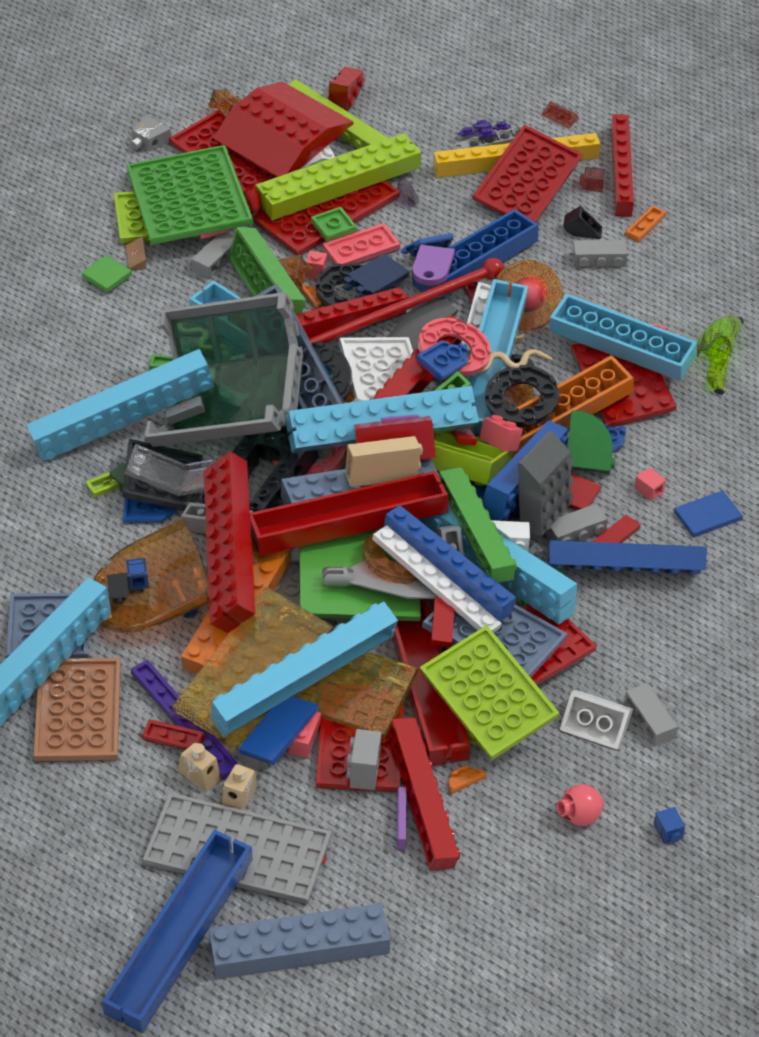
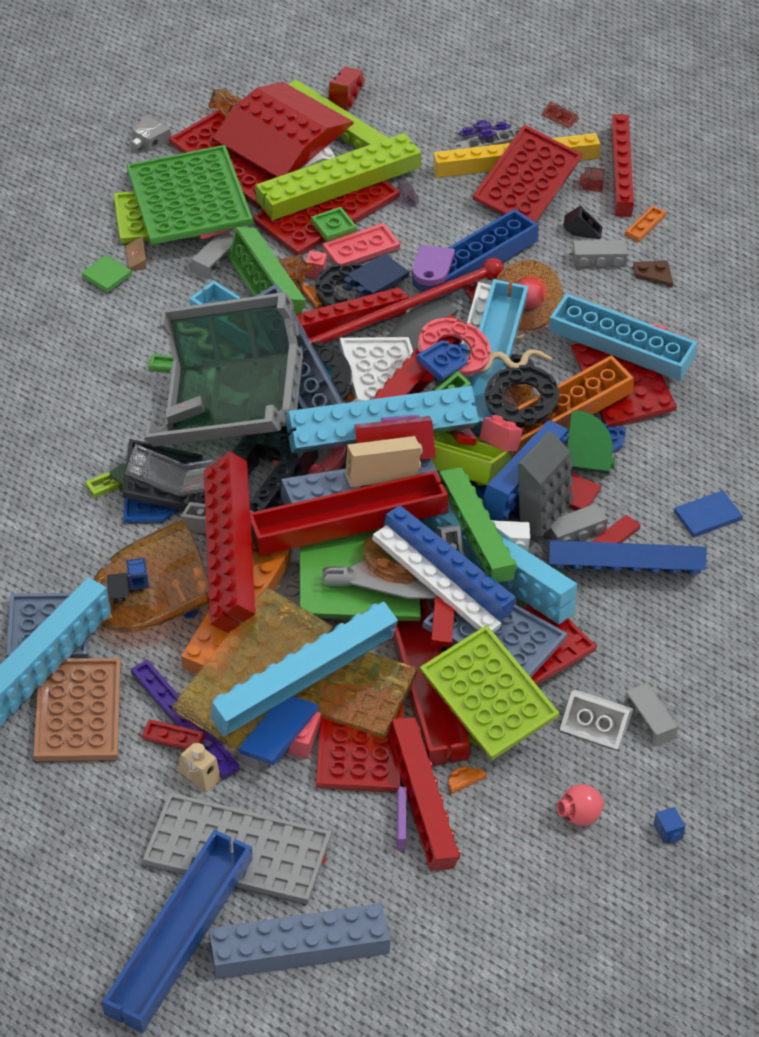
medium azure piece [26,349,214,461] -> none
tan torso [222,764,257,810] -> none
red brick [243,187,263,214] -> none
light grey brick [347,729,381,790] -> none
blue tile [400,233,454,257] -> none
coral brick [635,467,666,501] -> none
clear neon green piece [697,316,744,395] -> none
none -> reddish brown wing [633,260,673,288]

